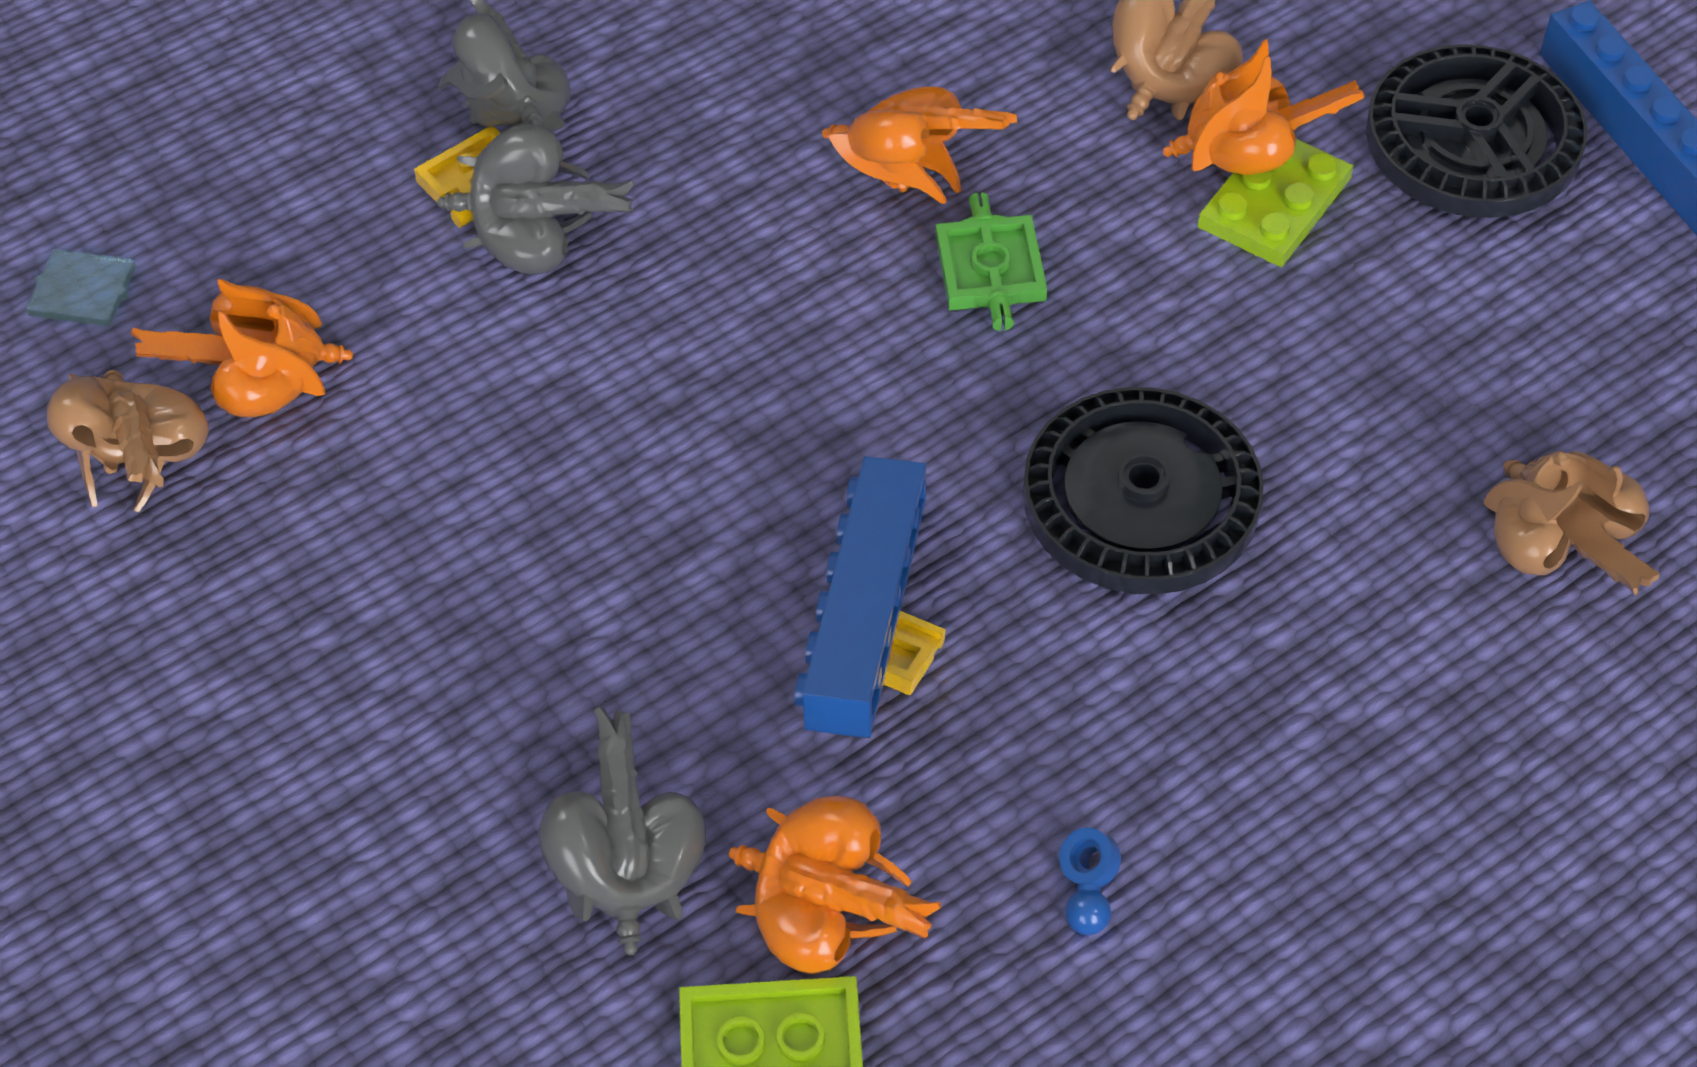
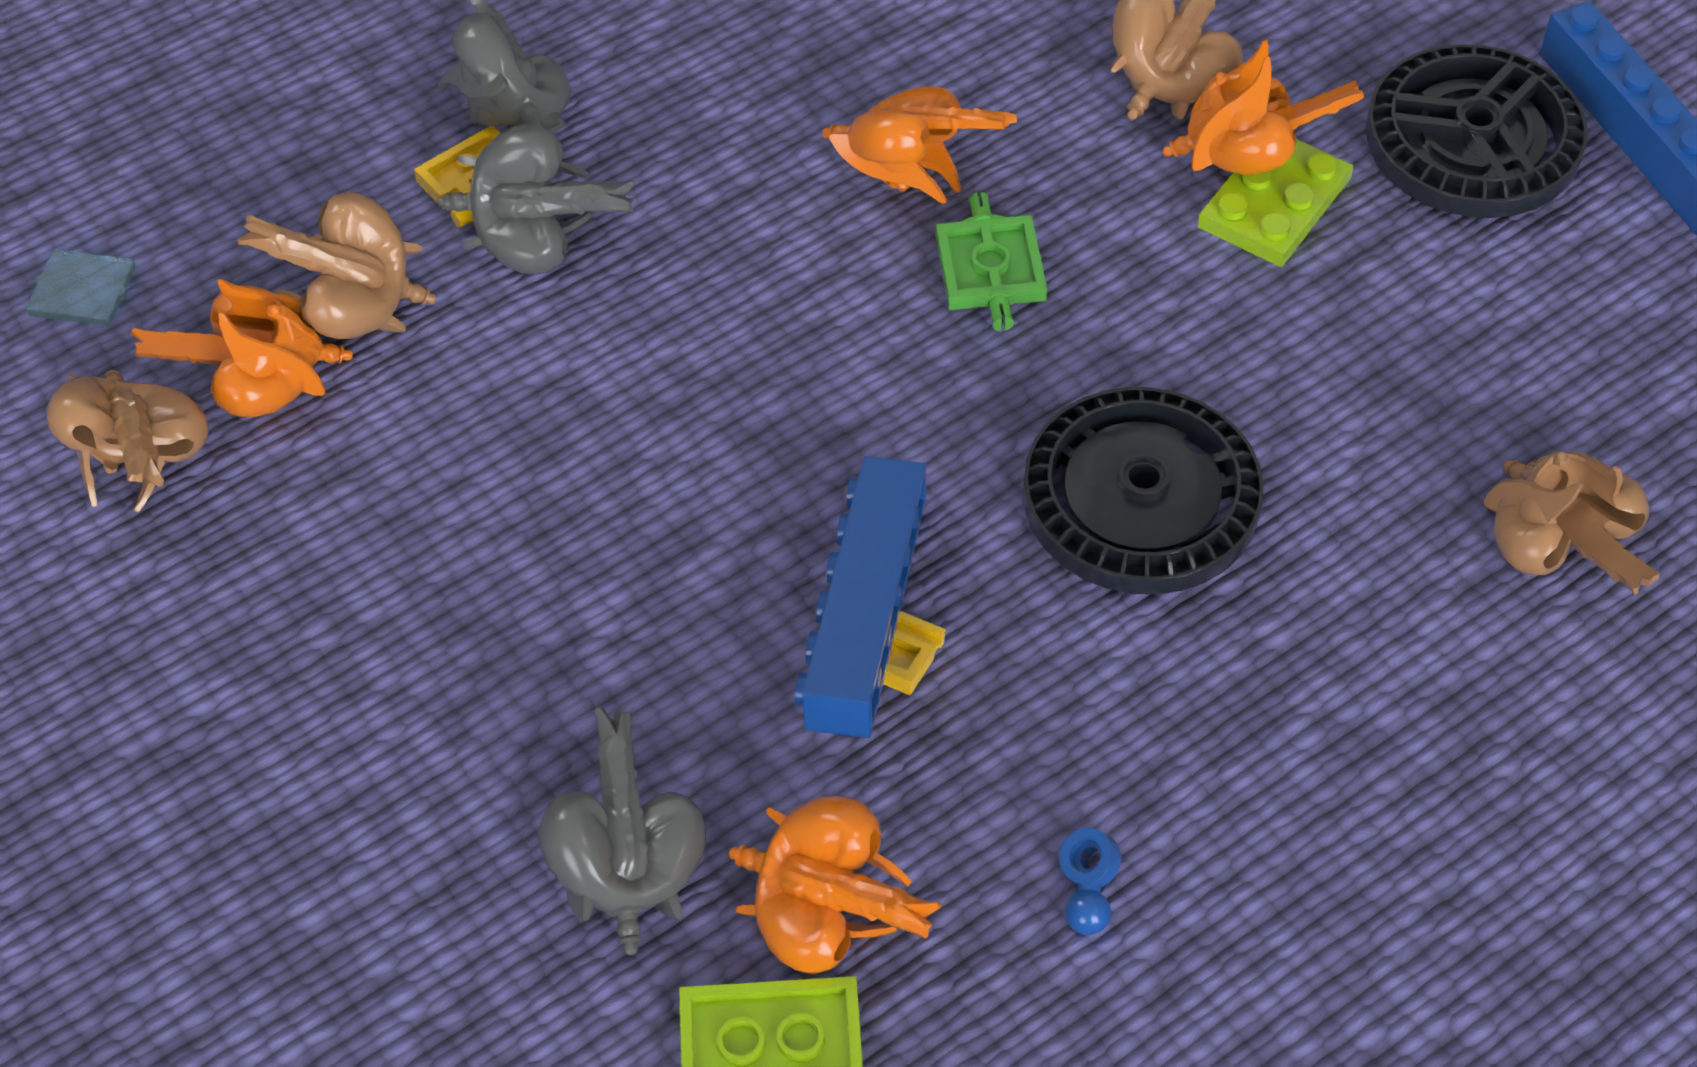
none -> medium nougat hair [237,191,437,339]

